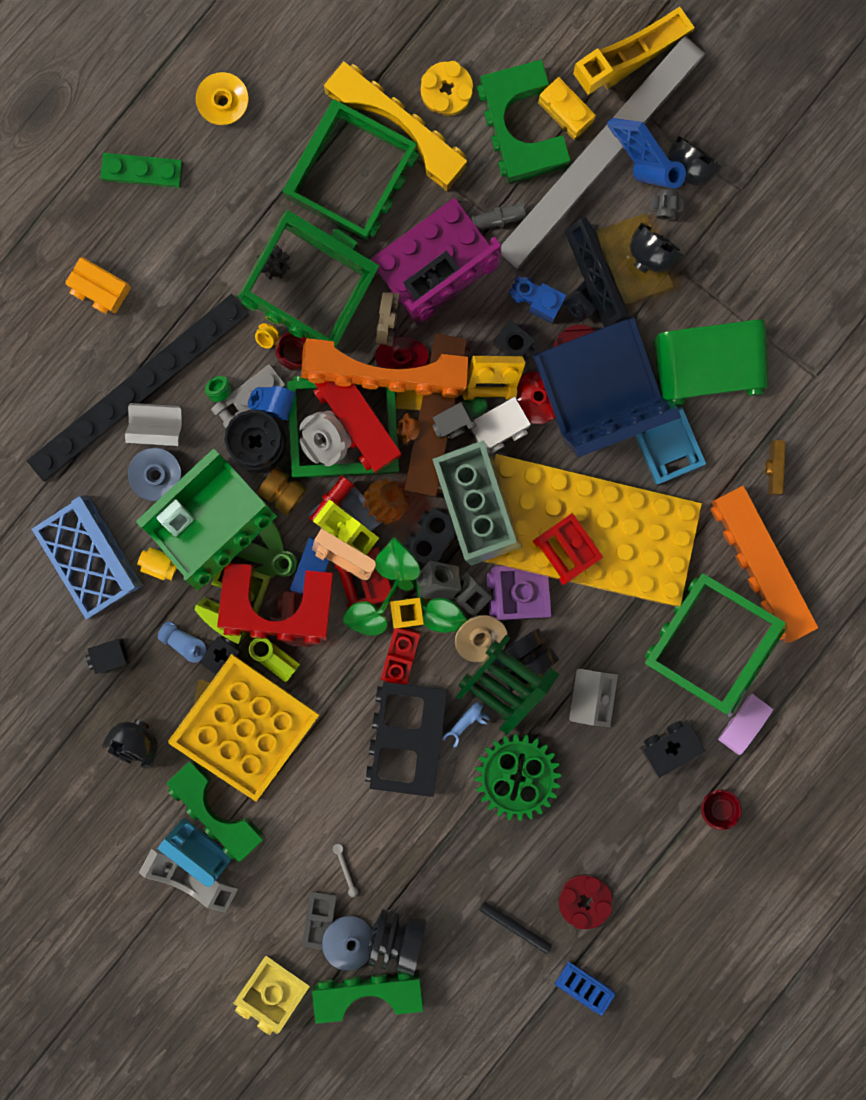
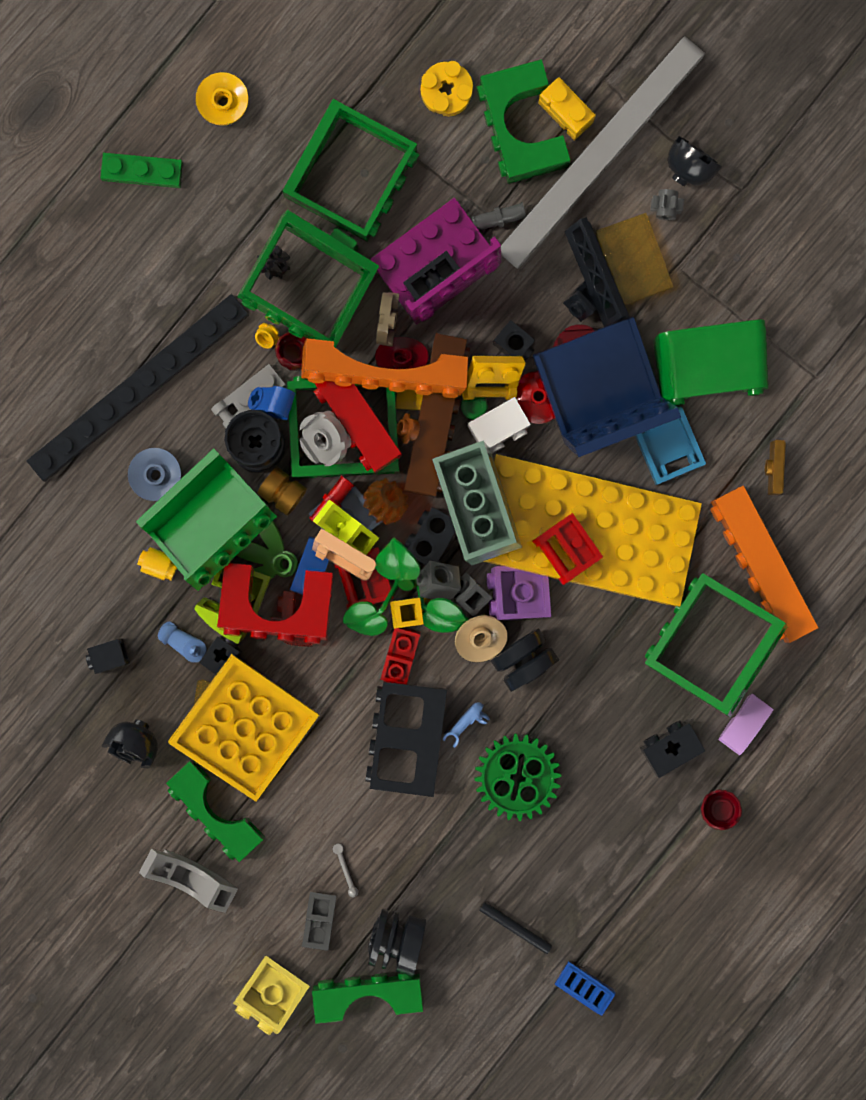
medium blue fence [32,495,143,619] -> none
light orange brick [65,257,131,314] -> none
light grey panel [125,403,183,446] -> none
light aqua brick [156,499,195,537] -> none
dark azure container [157,818,231,887] -> none
green tile [205,376,233,402] -> none
lime piece [249,638,300,682] -> none
sand blue dish [322,916,372,971] -> none
yellow arch [324,61,467,192] -> none
dark grey brick [432,402,477,439] -> none
dark green fence [456,635,560,735] -> none
blue brick [508,276,566,324] -> none
dark red plate [558,874,612,929] -> none
light grey panel [569,669,618,727] -> none
yellow arch [573,6,695,95] -> none
blue piece [607,118,686,189] -> none
black cylinder [629,222,684,273] -> none

